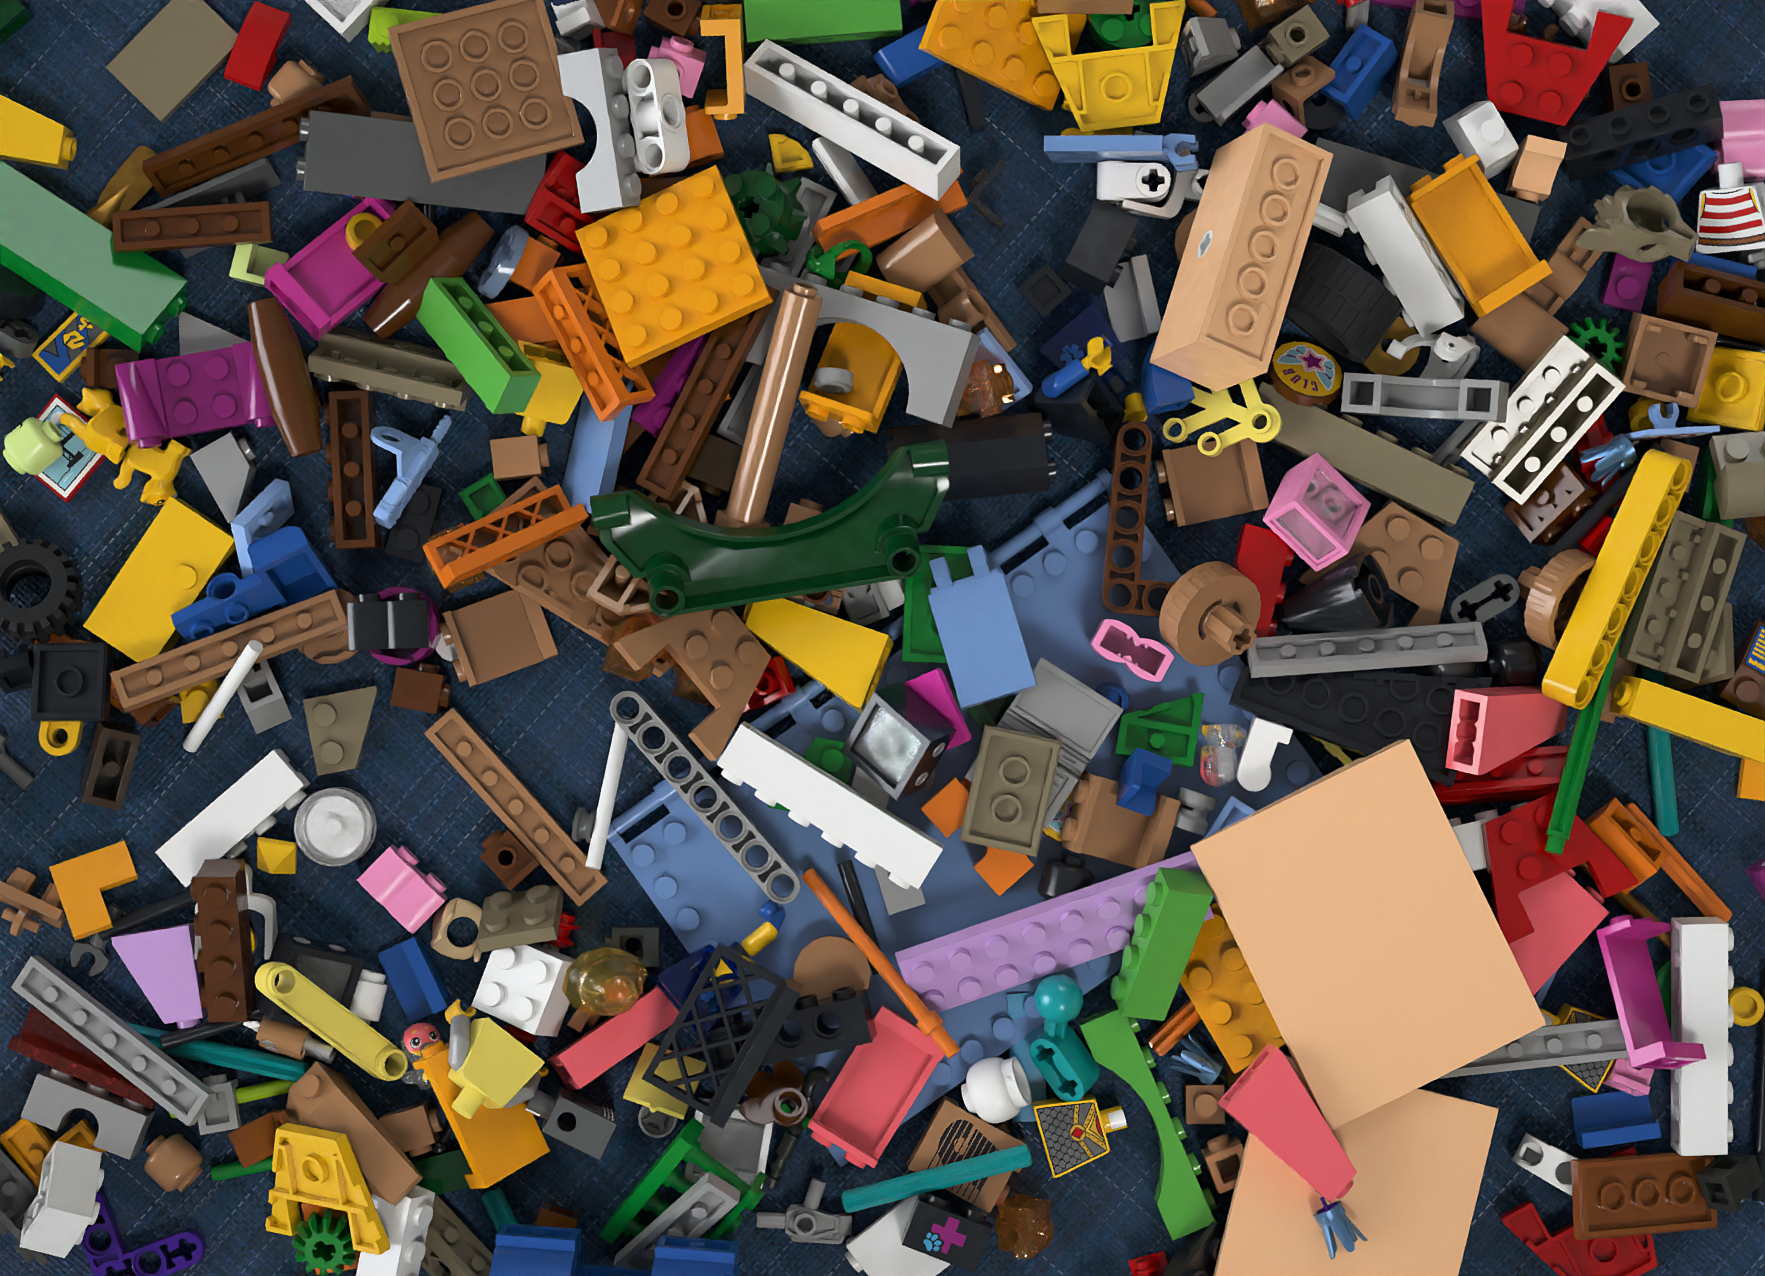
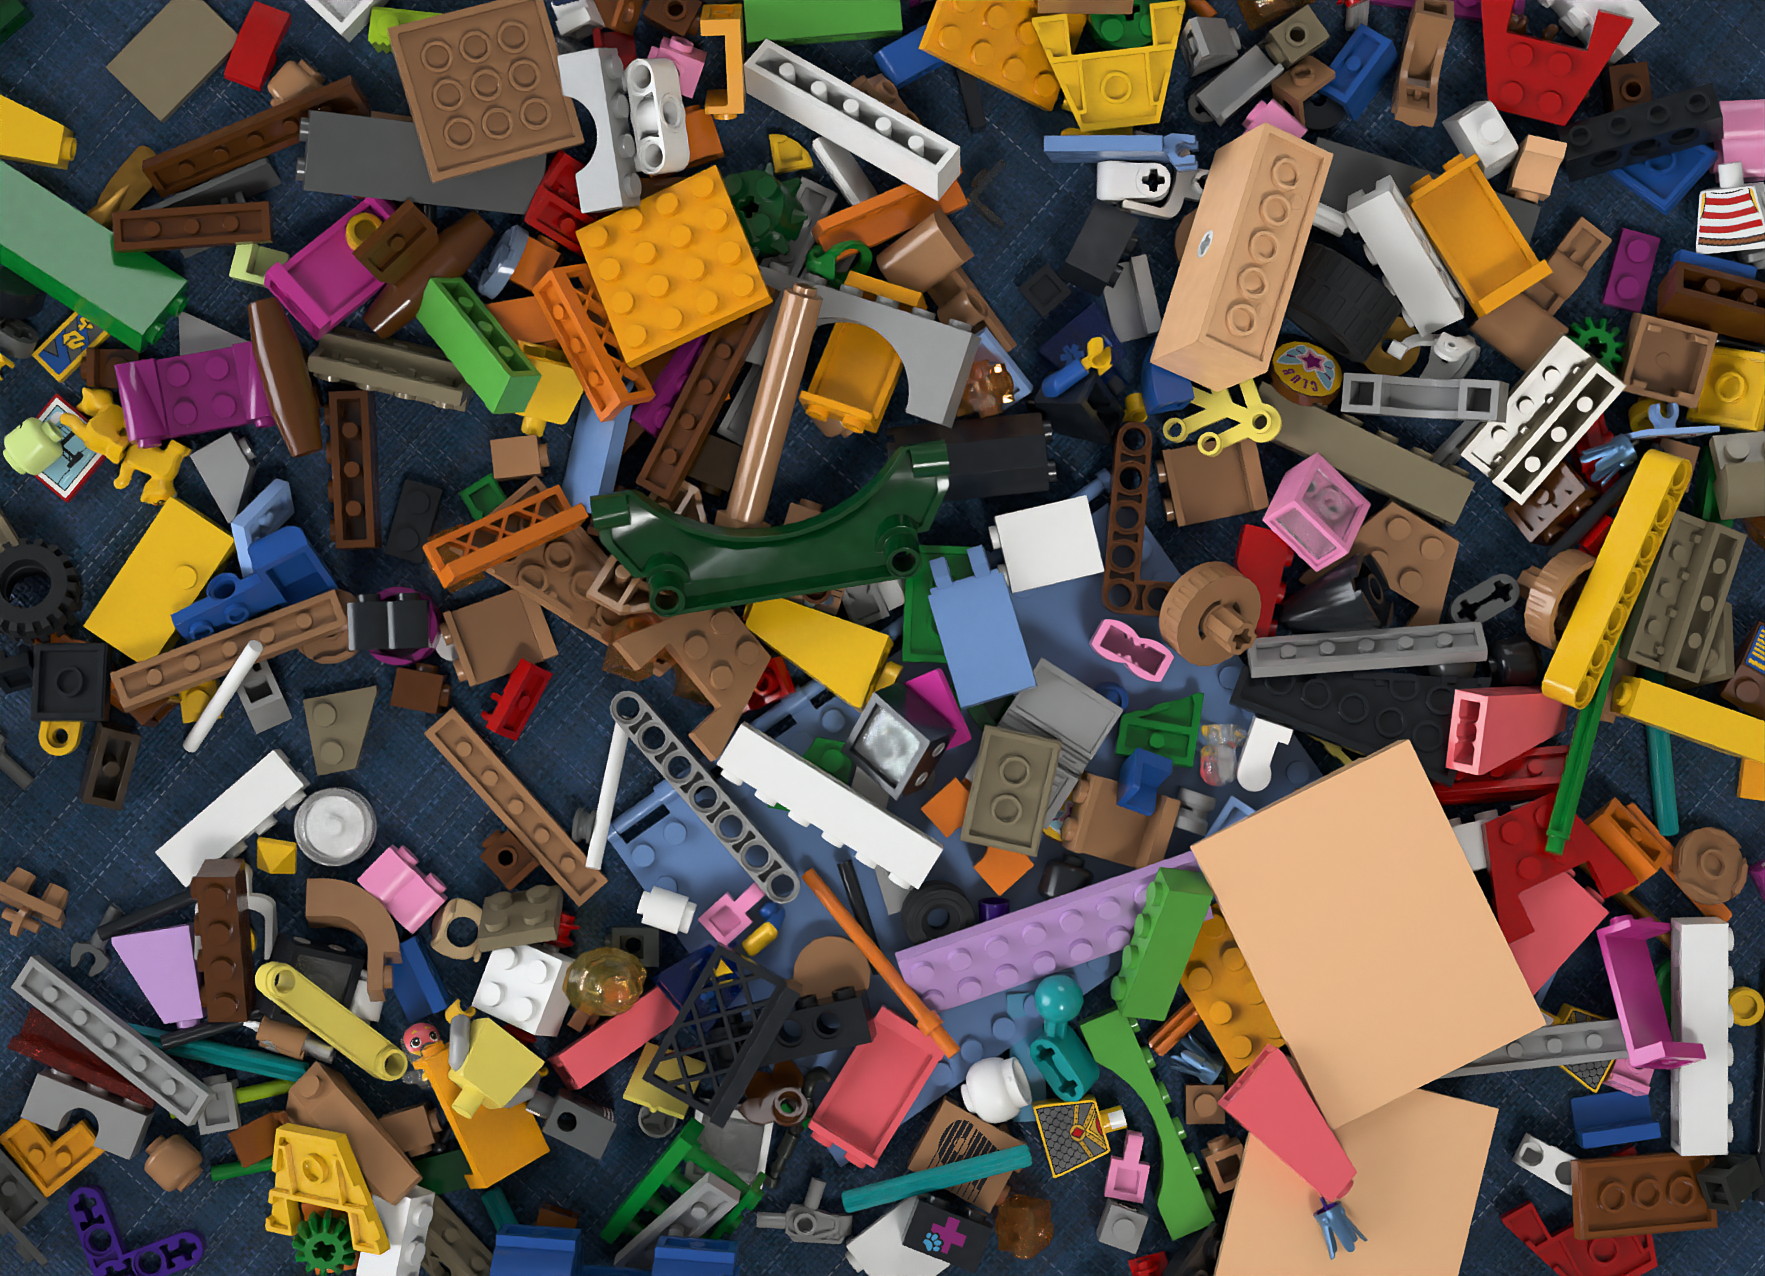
white brick [19,1141,104,1258] -> none
light orange tile [49,840,138,941] -> none
light blue piece [370,415,452,529] -> none
light grey tile [813,367,854,394] -> none
dark tan piece [1574,185,1699,262] -> none
none -> medium nougat arch [305,878,403,1002]
none -> red plate [481,658,553,741]
none -> white brick [637,886,697,934]
none -> bright pink plate [698,882,765,946]
none -> yellow tile [874,661,903,692]
none -> black tyre [901,880,975,946]
none -> dark purple hose [978,897,1010,923]
none -> white brick [988,495,1104,594]
none -> light grey brick [1096,1197,1149,1254]
none -> bright pink plate [1104,1129,1150,1204]
none -> medium nougat tile [1672,827,1748,905]

